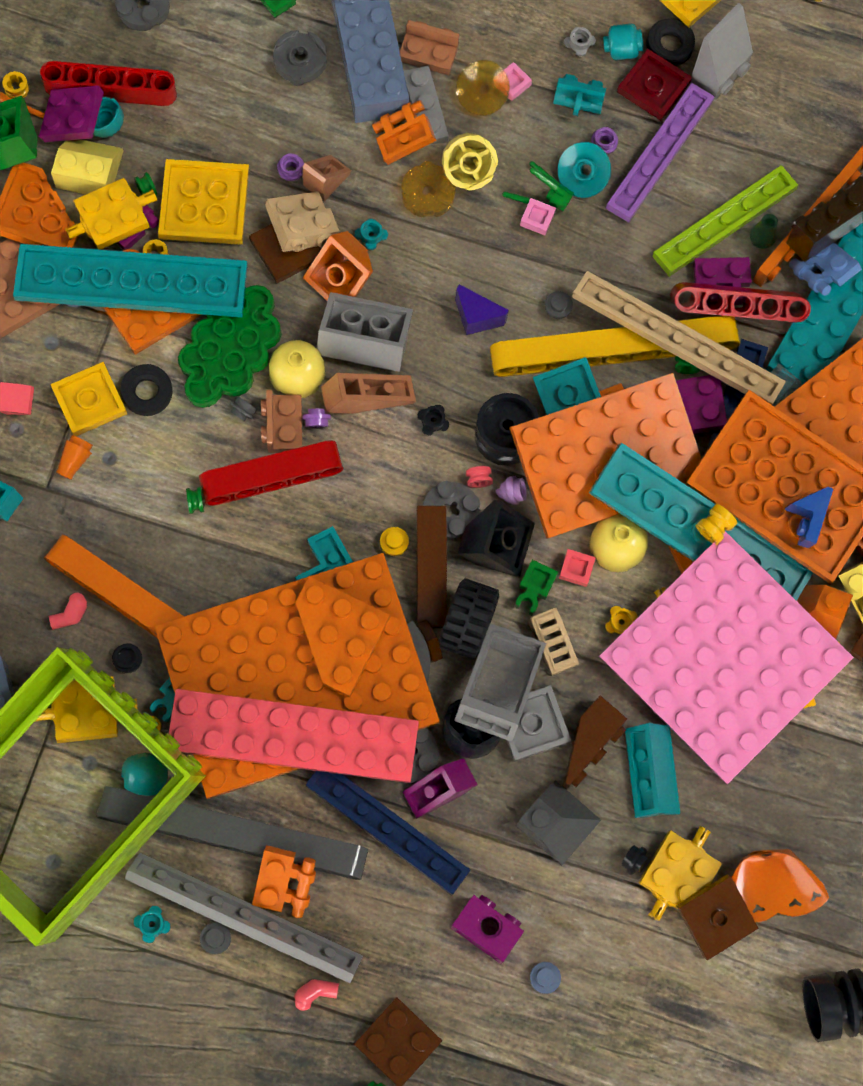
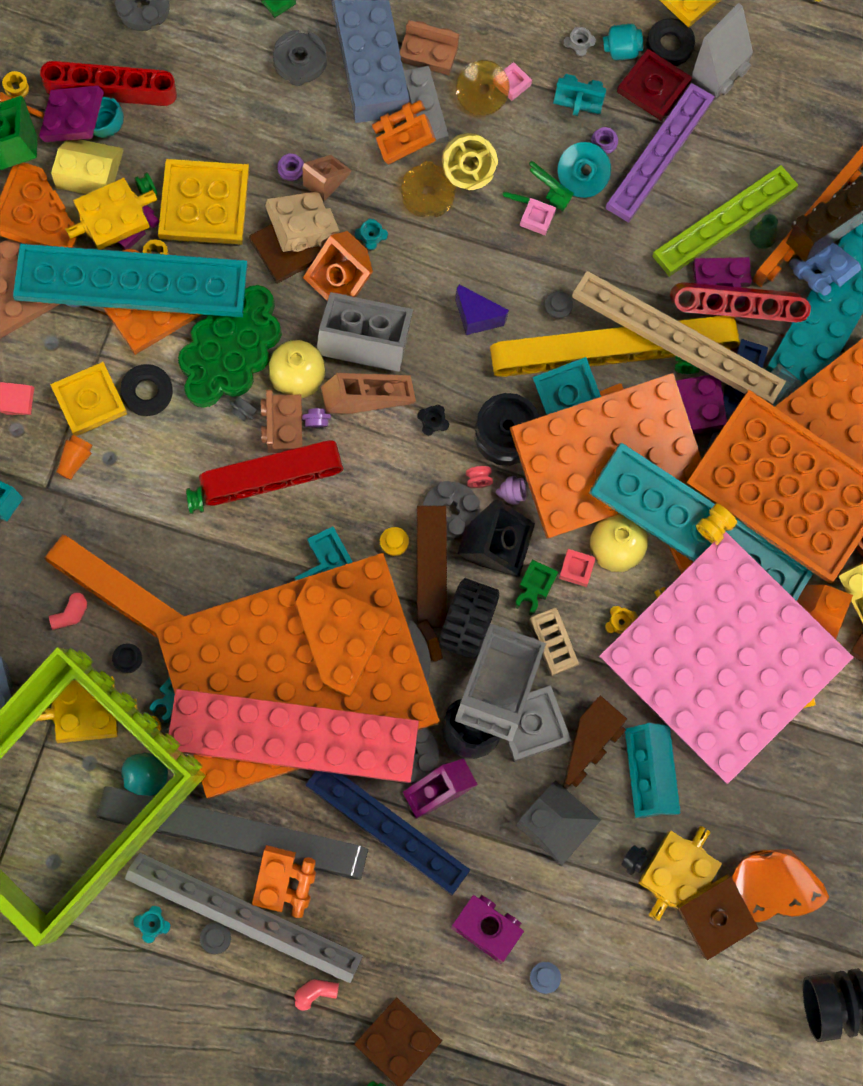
blue slope [785,487,833,549] -> none

